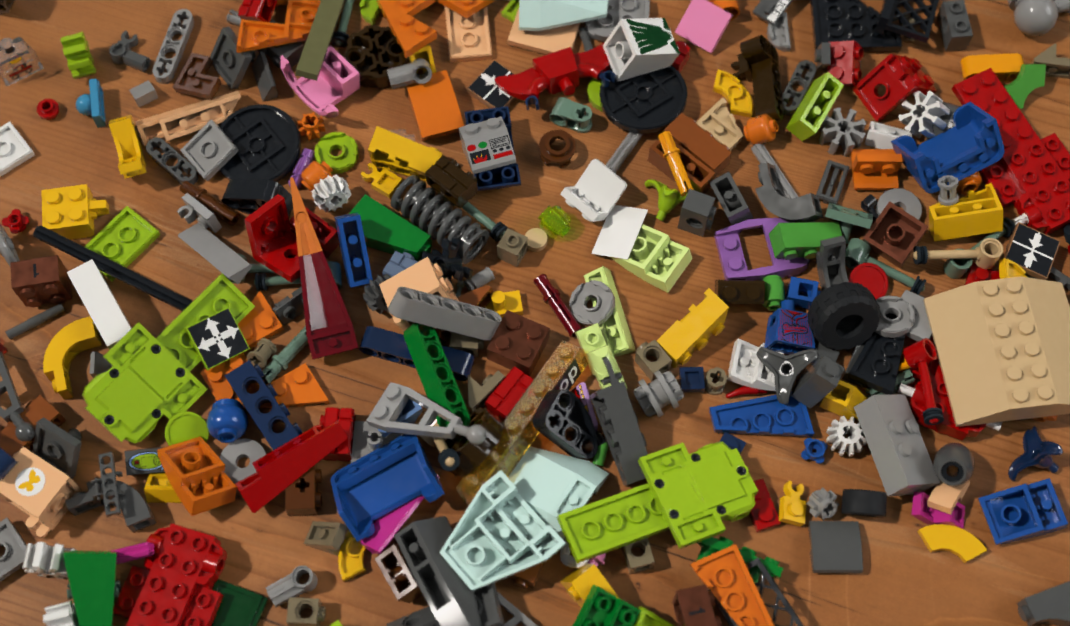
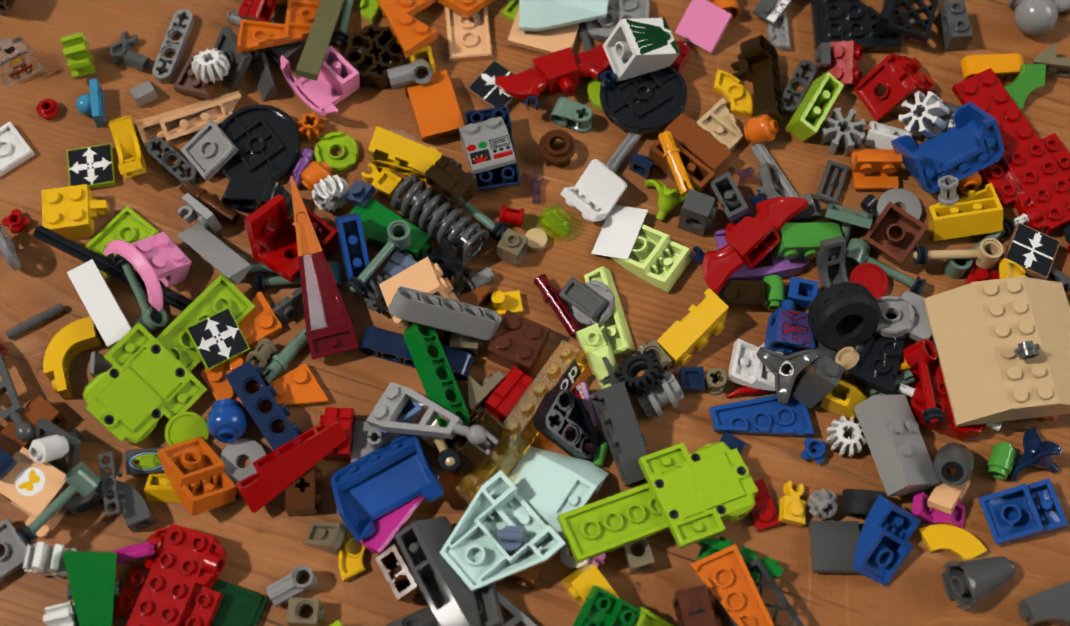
copper brick [10,255,72,307] -> none
none -> sand green piece [16,462,101,545]
none -> white brick [29,434,69,464]
none -> tile [67,143,116,189]
none -> bright pink piece [104,232,192,311]
none -> sand green piece [113,254,168,335]
none -> white gear [191,48,230,84]
none -> dark blue plate [344,180,376,208]
none -> sand green piece [346,220,412,296]
none -> sand blue plate [497,526,524,551]
none -> red bush [499,204,525,228]
none -> bar [523,171,545,204]
none -> dark grey tile [558,276,608,321]
none -> black tyre [617,350,664,397]
none -> dark blue plate [629,152,654,179]
none -> red torso [689,190,809,294]
none -> bar [729,167,754,186]
none -> tan tile [835,346,860,370]
none -> blue slope [853,495,921,587]
none -> dark grey cone [942,556,1015,610]
none -> bright green brick [986,442,1017,480]
none -> dark grey plate [1014,341,1040,360]

